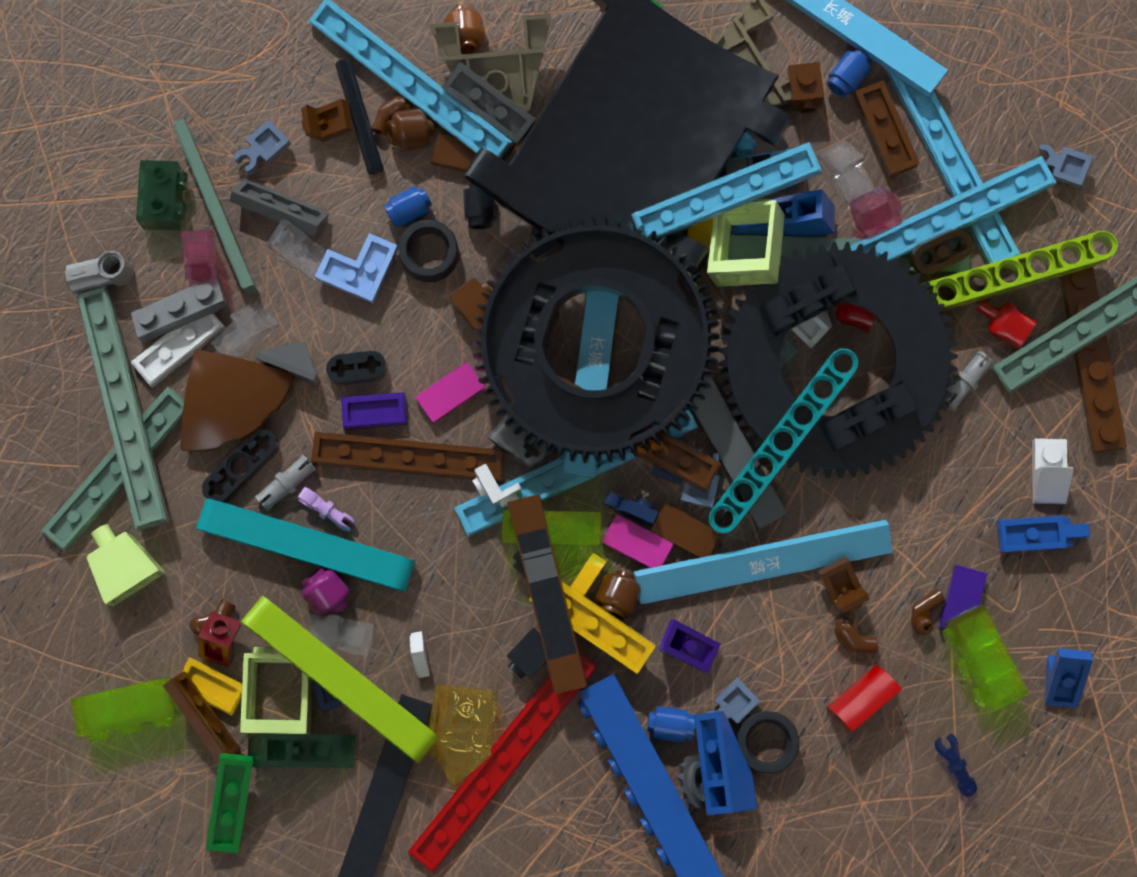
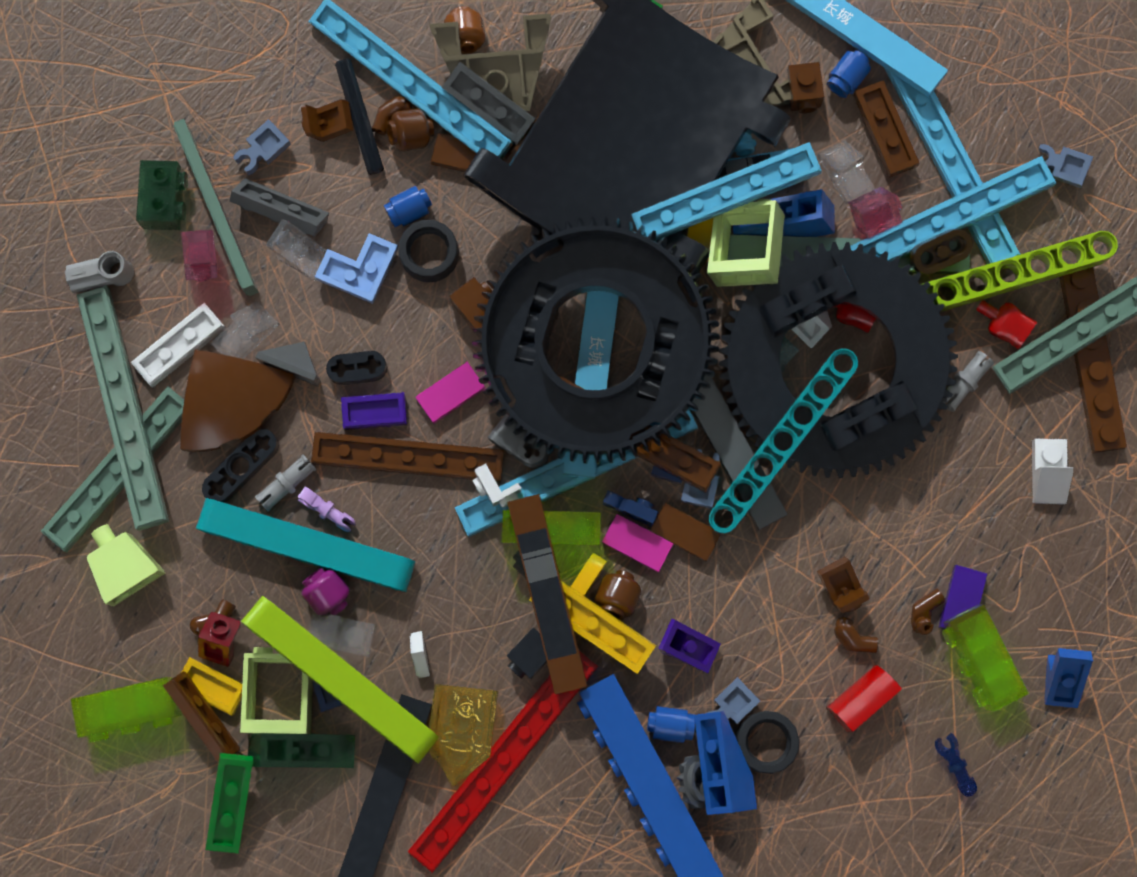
dark grey plate [131,276,228,343] -> none
black brick [463,183,496,229] -> none
medium azure tile [634,520,892,604] -> none
blue hinge [996,516,1090,553] -> none

